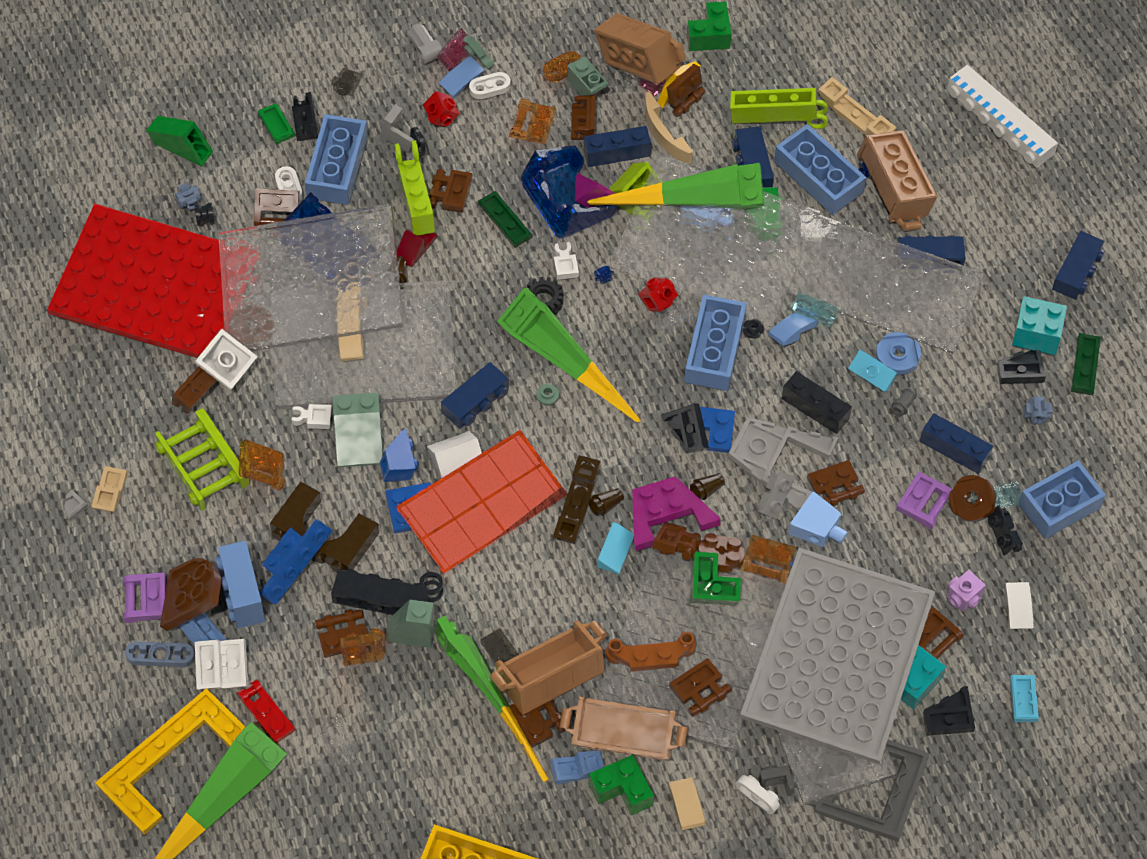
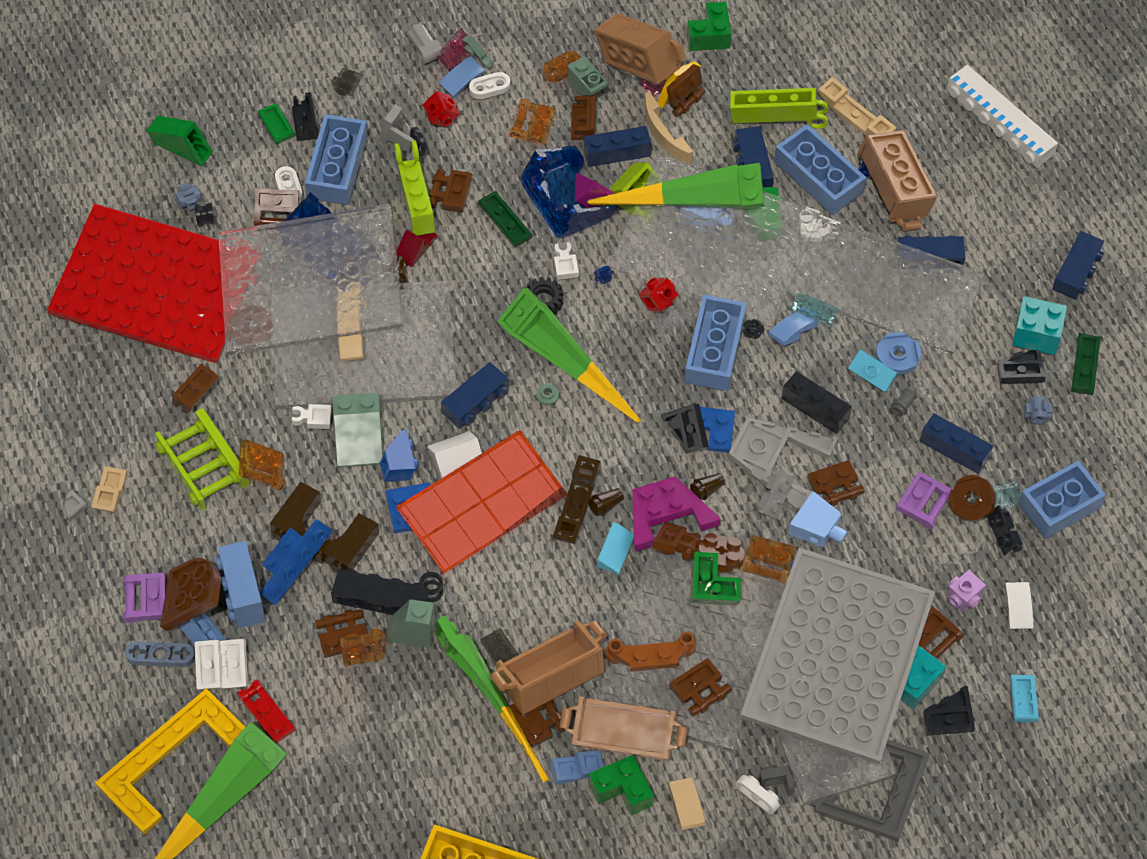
white slope [195,329,258,390] -> none

